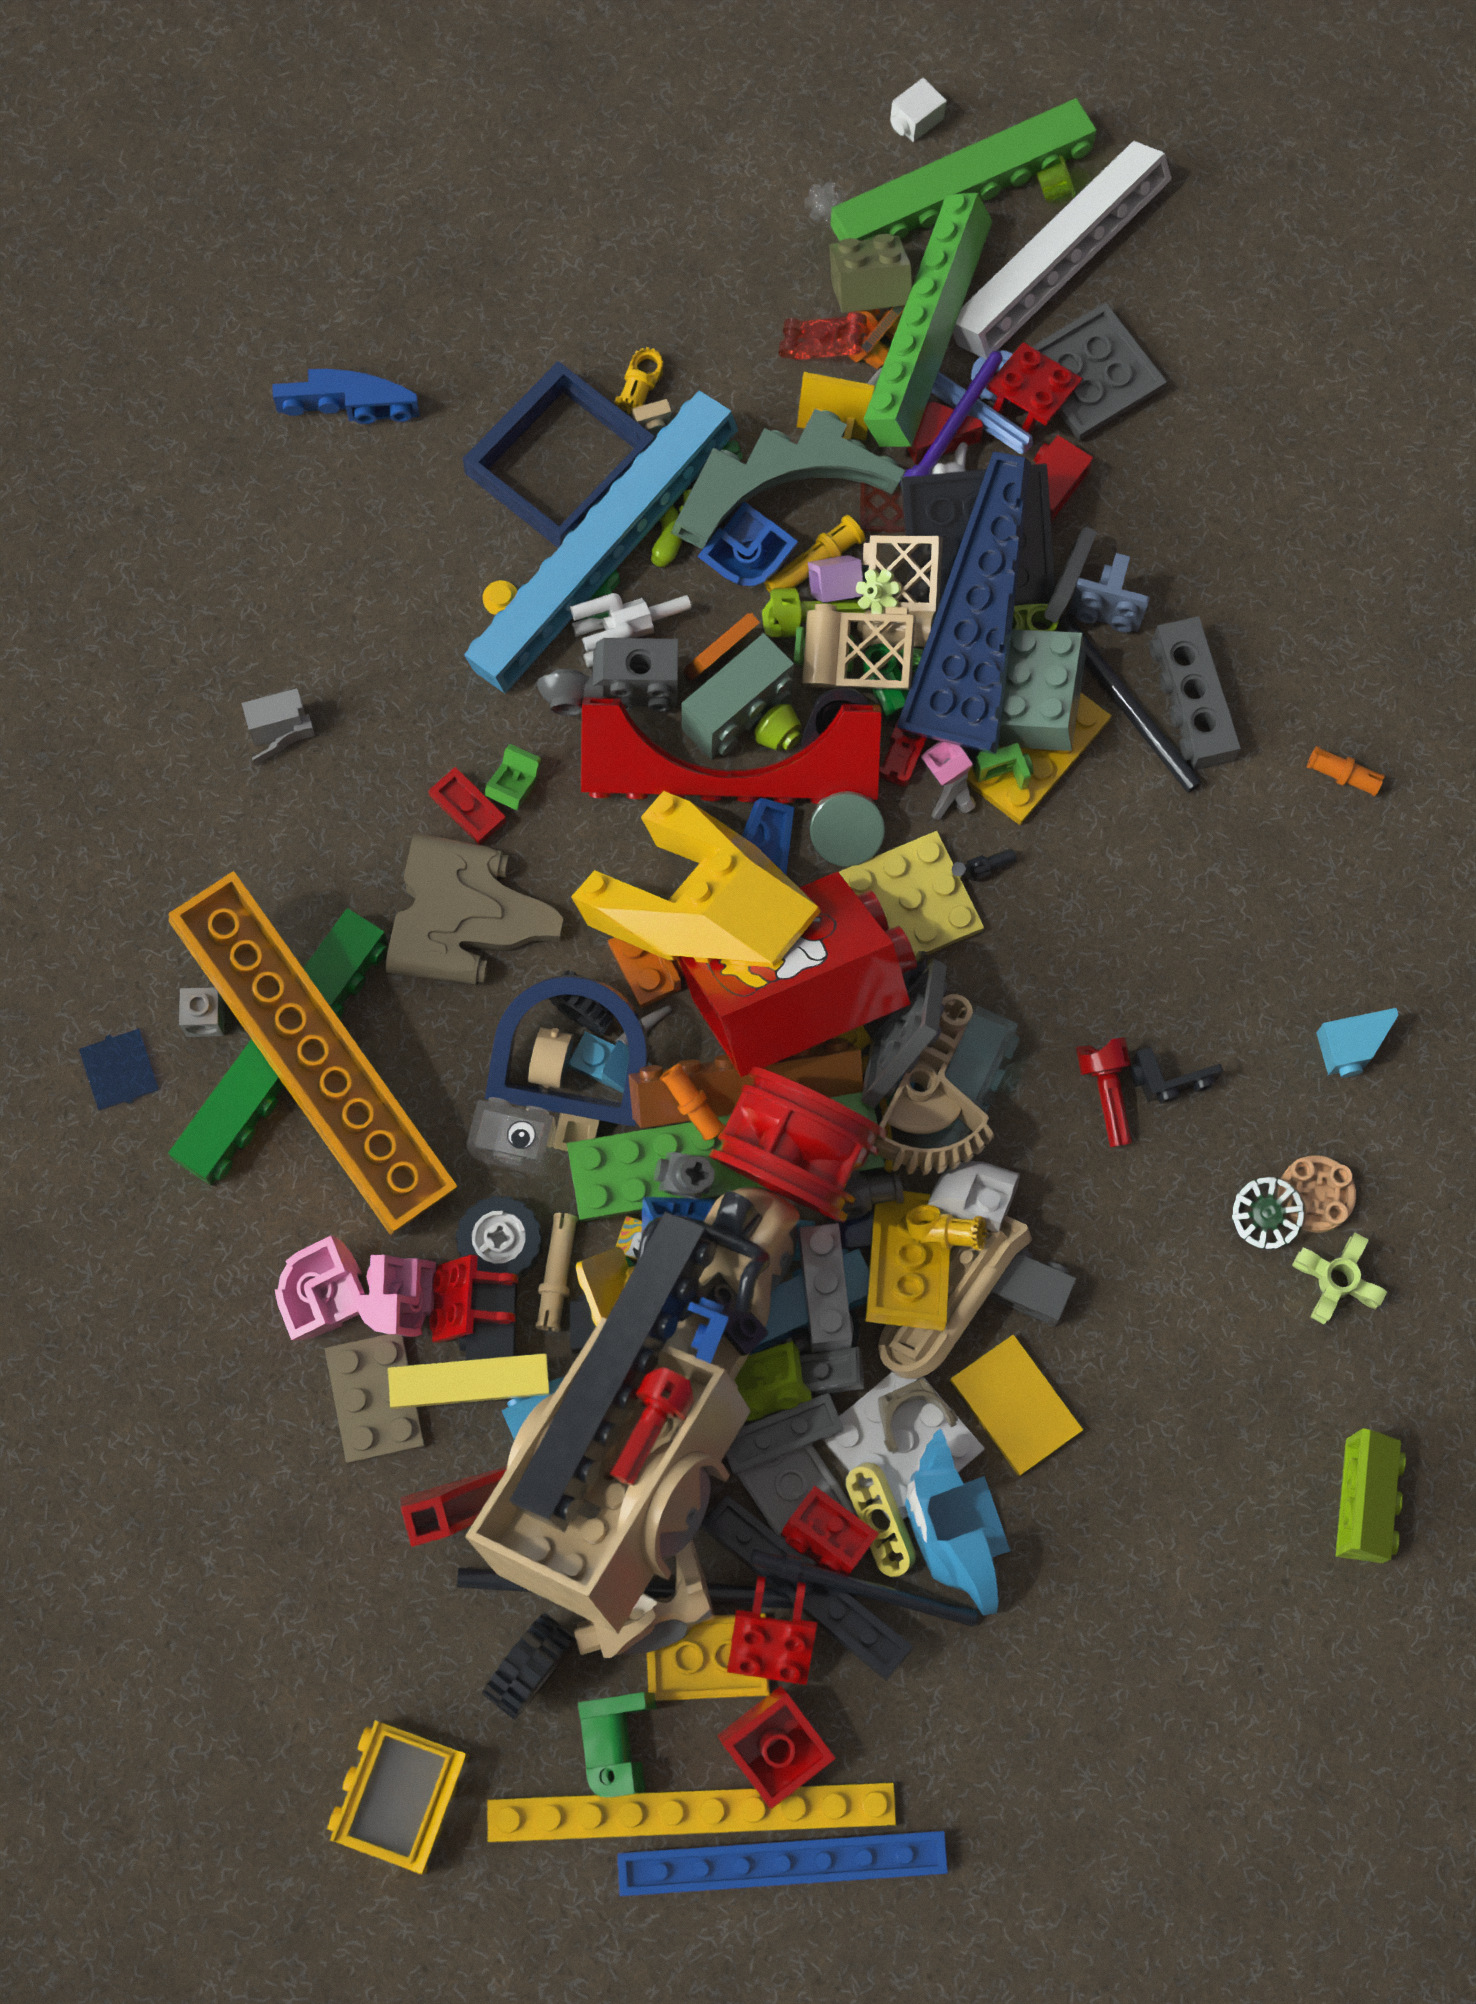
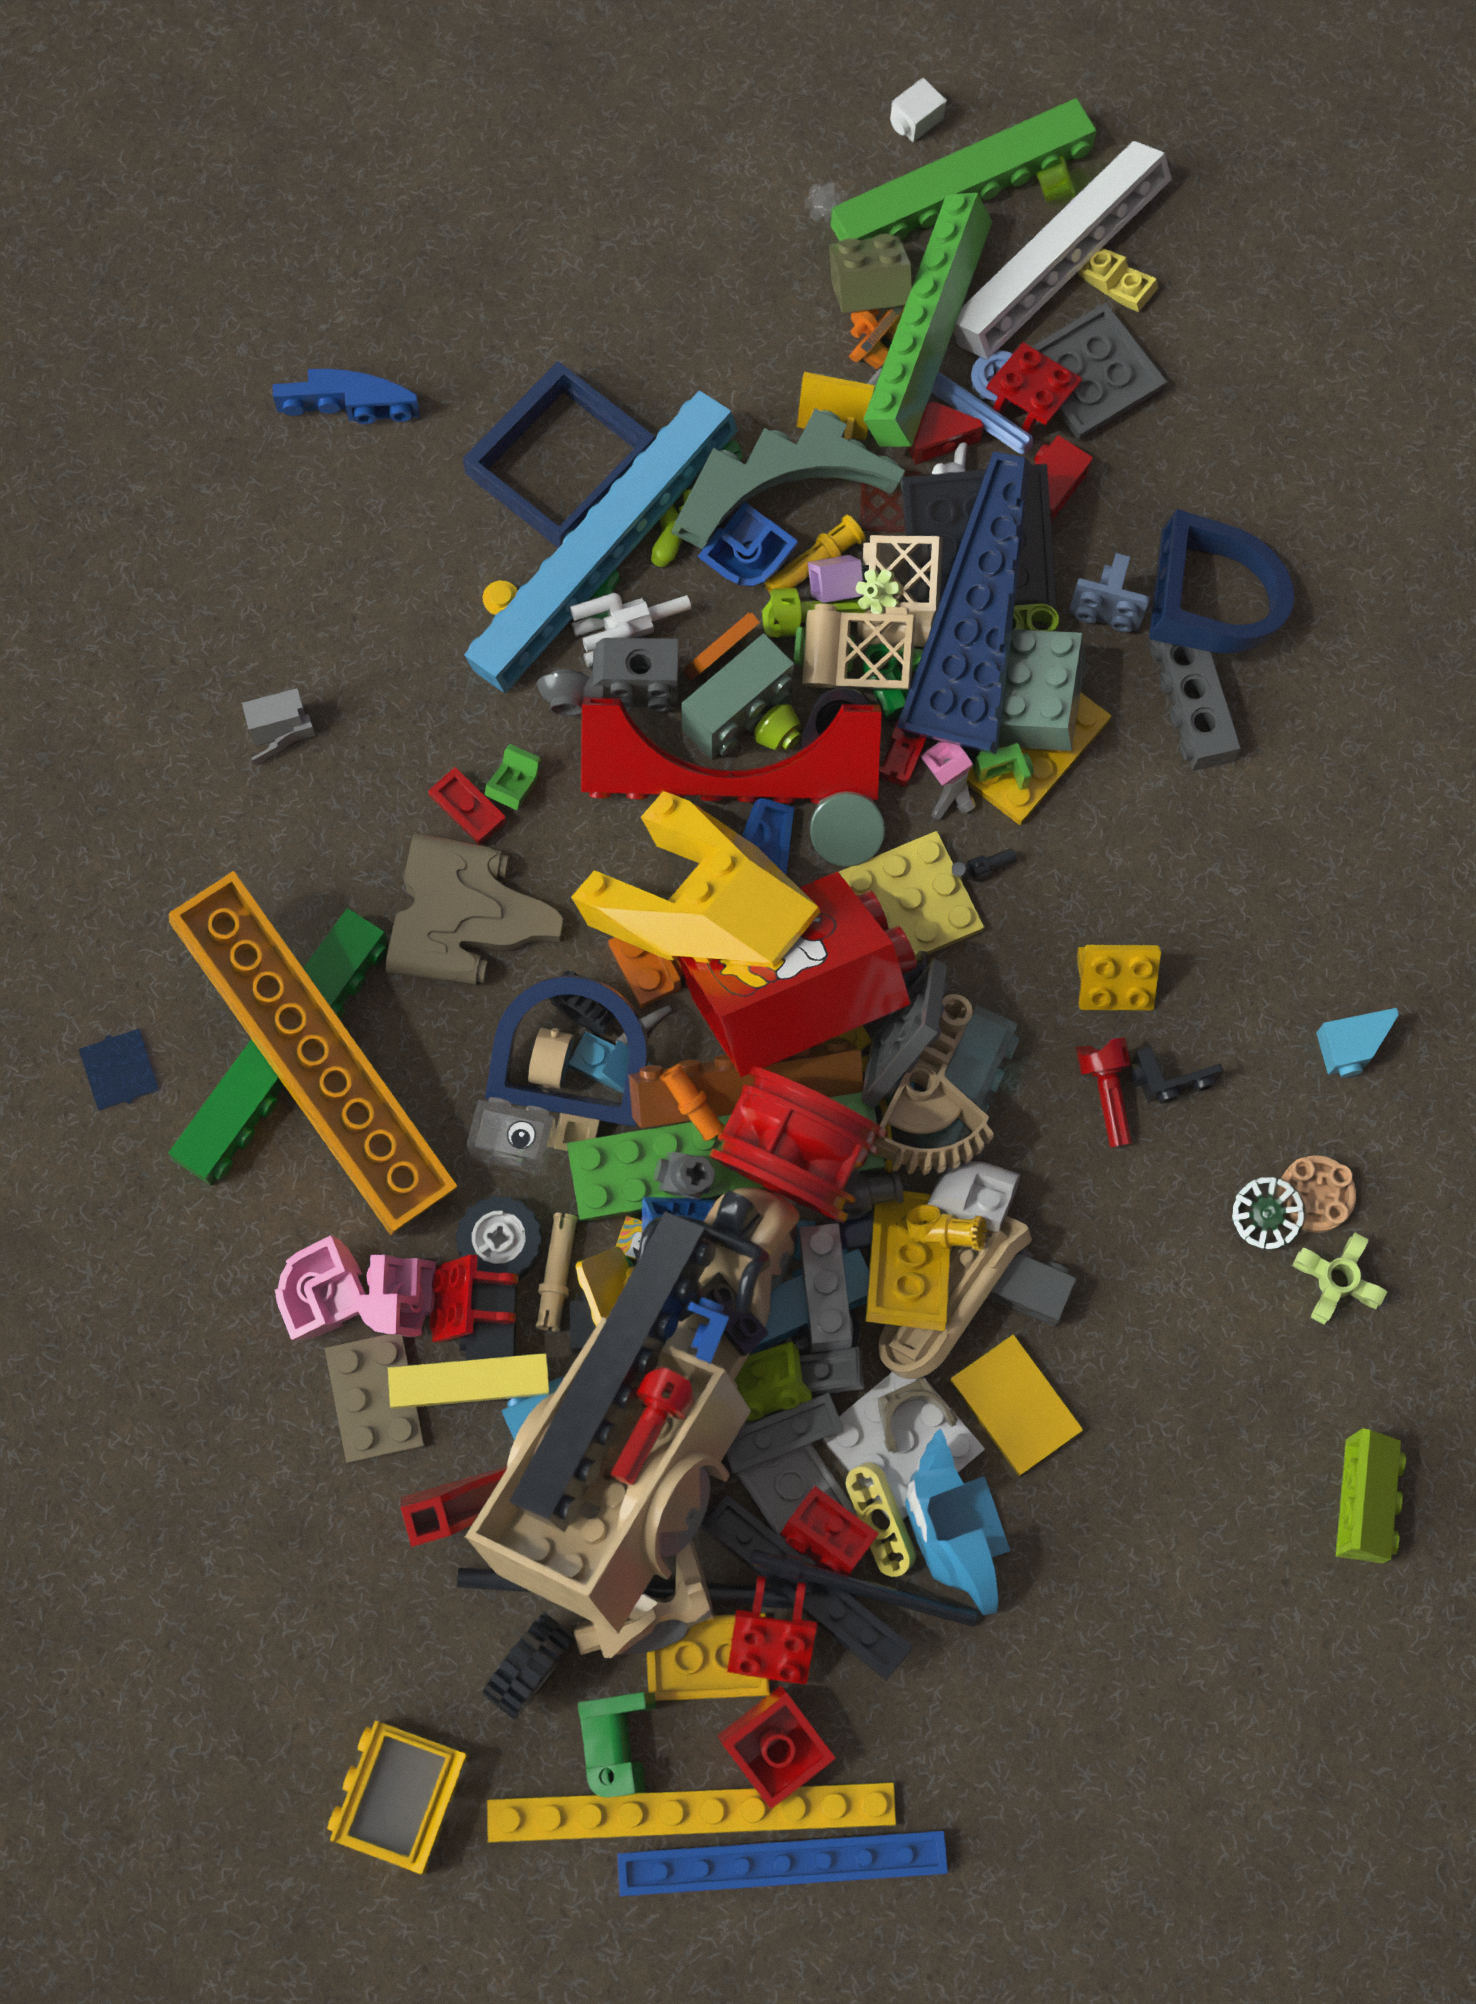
light grey brick [179,988,225,1037] -> none
yellow connector [614,347,664,416] -> none
tan plate [633,399,671,435] -> none
clear red plate [778,312,868,360] -> none
dark purple piece [899,351,1003,486] -> none
dark grey tile [1044,526,1097,623] -> none
black piece [1057,615,1202,793] -> none
orange pin [1307,746,1385,796] -> none
none -> yellow bracket [1077,945,1161,1011]
none -> light yellow slope [1078,248,1158,312]
none -> dark blue window [1149,508,1294,653]

